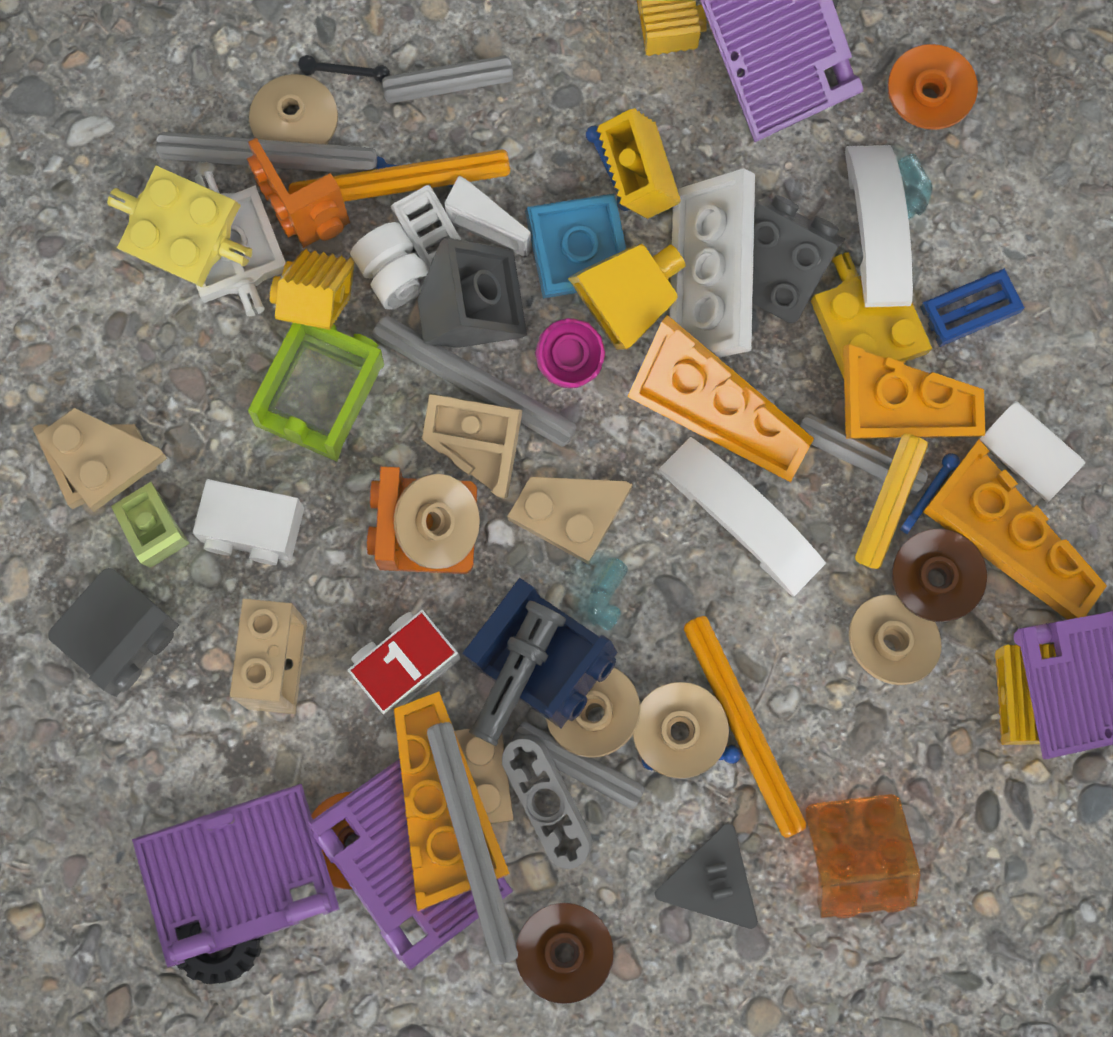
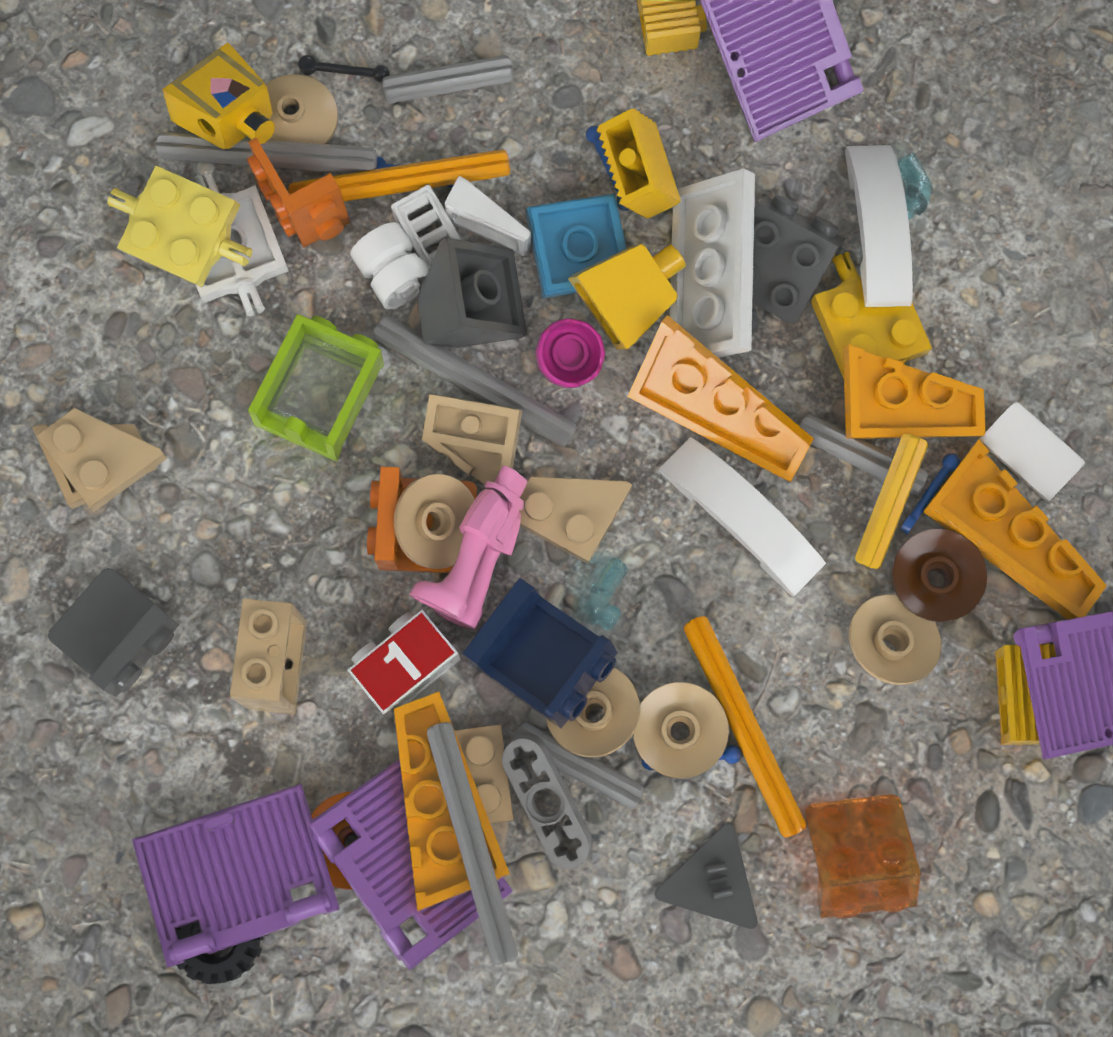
yellowish green slope [111,482,189,568] -> none
white brick [193,479,304,565] -> none
yellow brick [269,248,354,330] -> none
dark grey pin [469,600,567,746] -> none
reddish brown dish [516,903,614,1004] -> none
orange dish [888,44,978,130] -> none
blue tile [920,268,1025,347] -> none
none -> yellow torso [162,42,275,149]
none -> bright pink piece [409,466,528,631]

